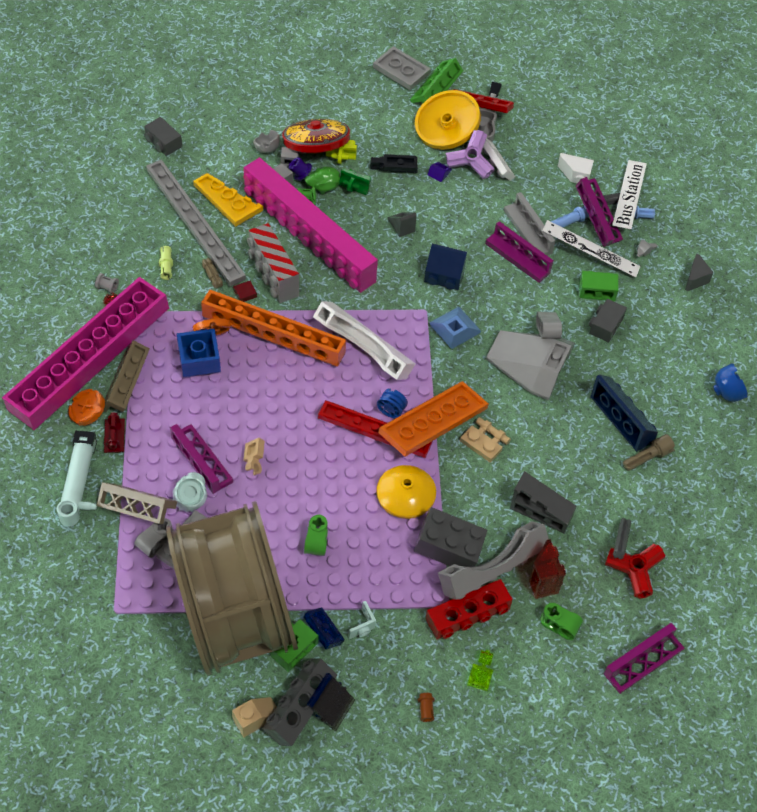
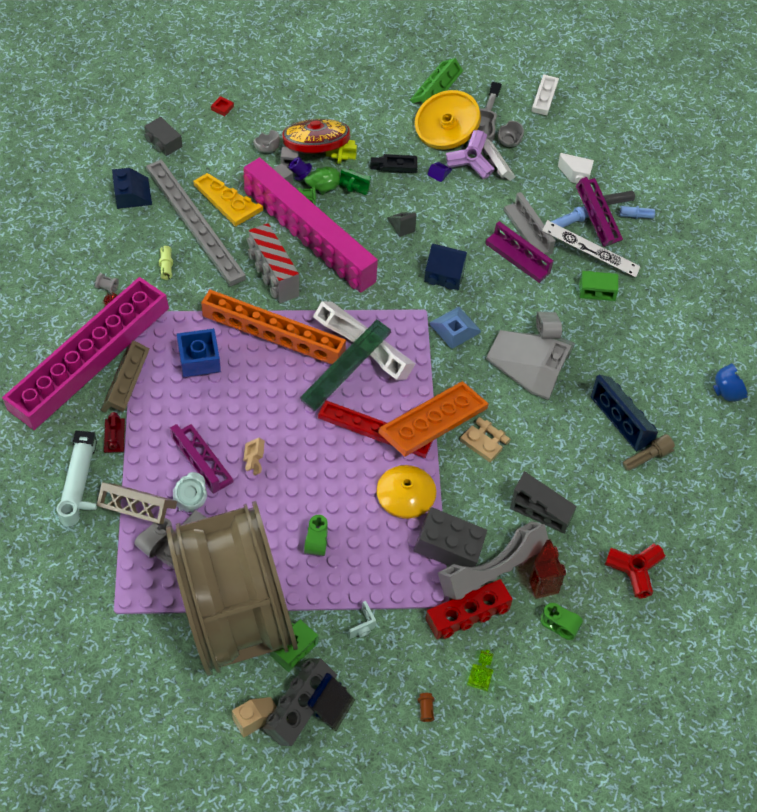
orange tile [68,389,105,426] -> none
orange tile [192,318,230,336] -> none
dark tan axle [202,258,223,289] -> none
dark red tile [233,281,257,302] -> none
clear blue plate [303,607,345,650] -> none
light grey plate [373,46,431,90] -> none
blue wheel [377,388,408,418] -> none
red tile [454,89,514,113] -> none
dark grey brick [589,299,627,343] -> none
magenta fence [604,623,684,694] -> none
white sticker [612,160,647,229] -> none
dark grey axle [613,518,631,559] -> none
light grey piece [637,240,658,257] -> none
dark grey slope [685,254,713,291] -> none
none -> dark blue slope [112,168,152,209]
none -> red tile [211,96,234,116]
none -> clear green tile [300,319,391,411]
none -> light grey hair [498,120,524,147]
none -> white plate [532,74,559,115]

